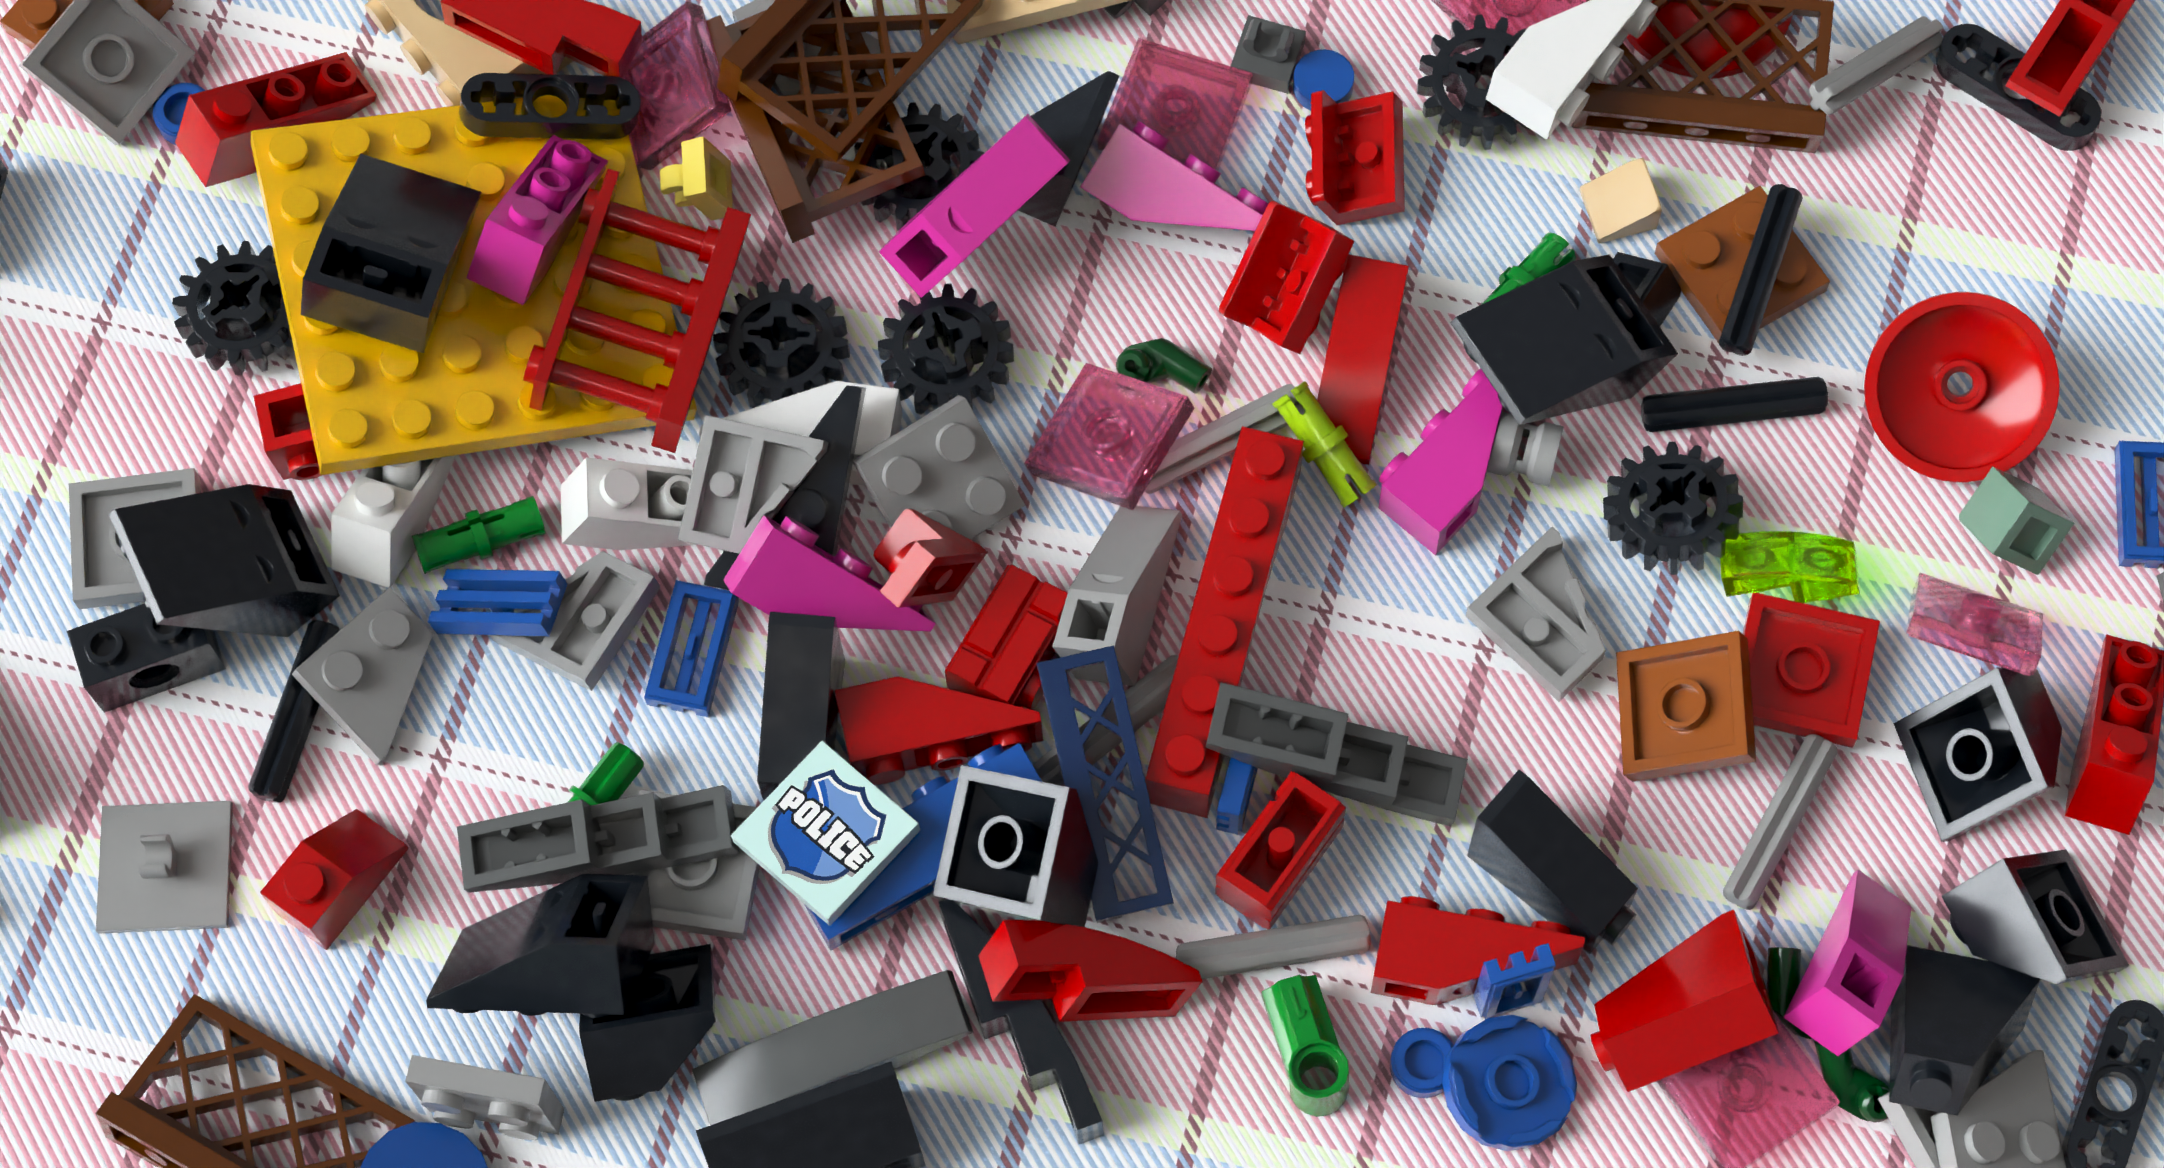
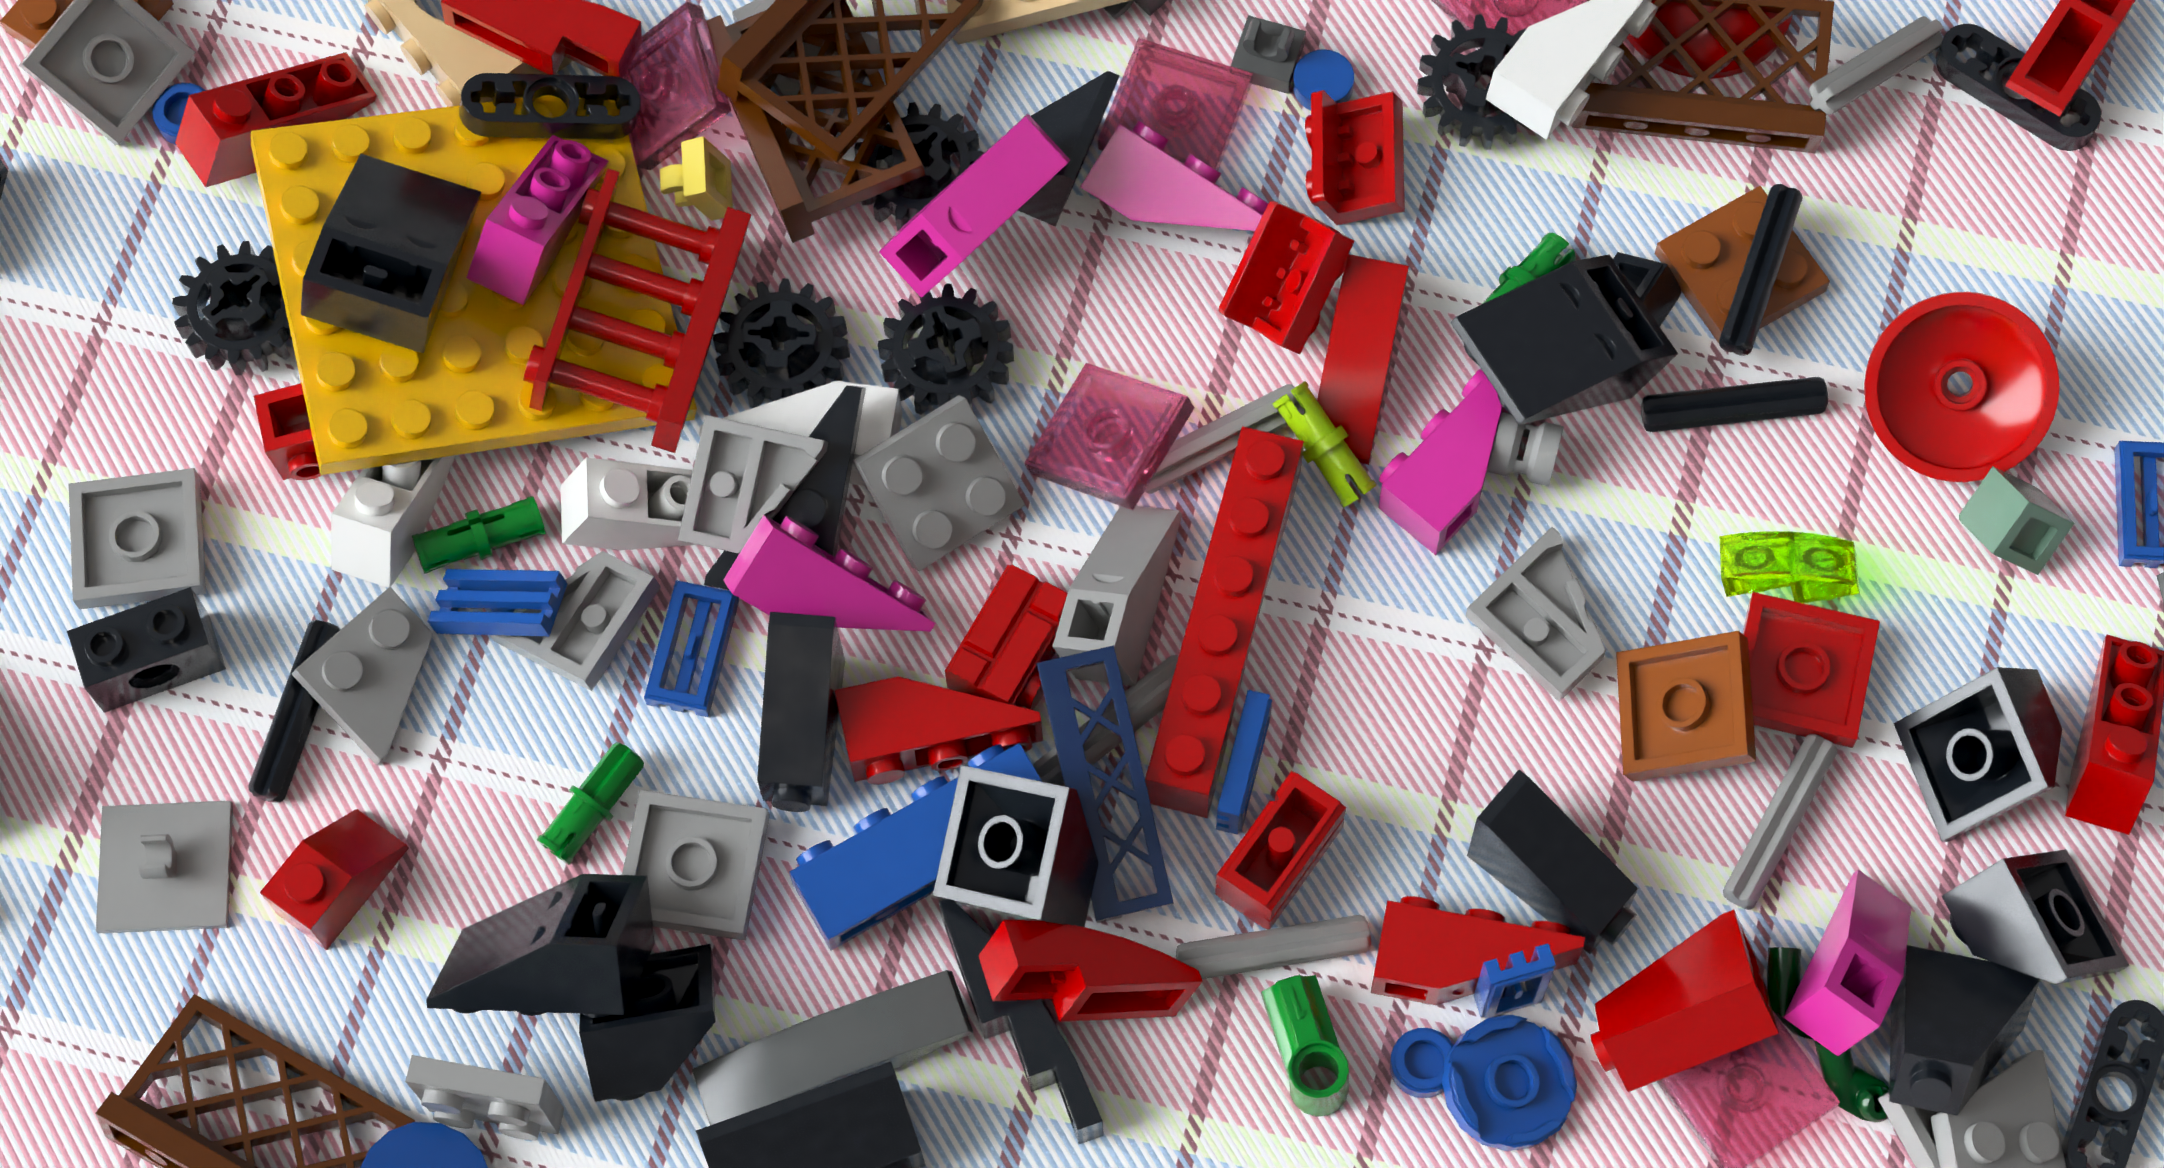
black slope [109,484,340,637] -> none
dark grey slope [457,785,740,893] -> none
tile [731,741,920,926] -> none
red slope [873,509,988,608] -> none
dark green arm [1116,338,1212,394] -> none
dark grey slope [1206,682,1468,827] -> none
slope [1579,158,1662,244] -> none
black gear [1603,442,1743,575] -> none
clear pink plate [1906,572,2043,676] -> none

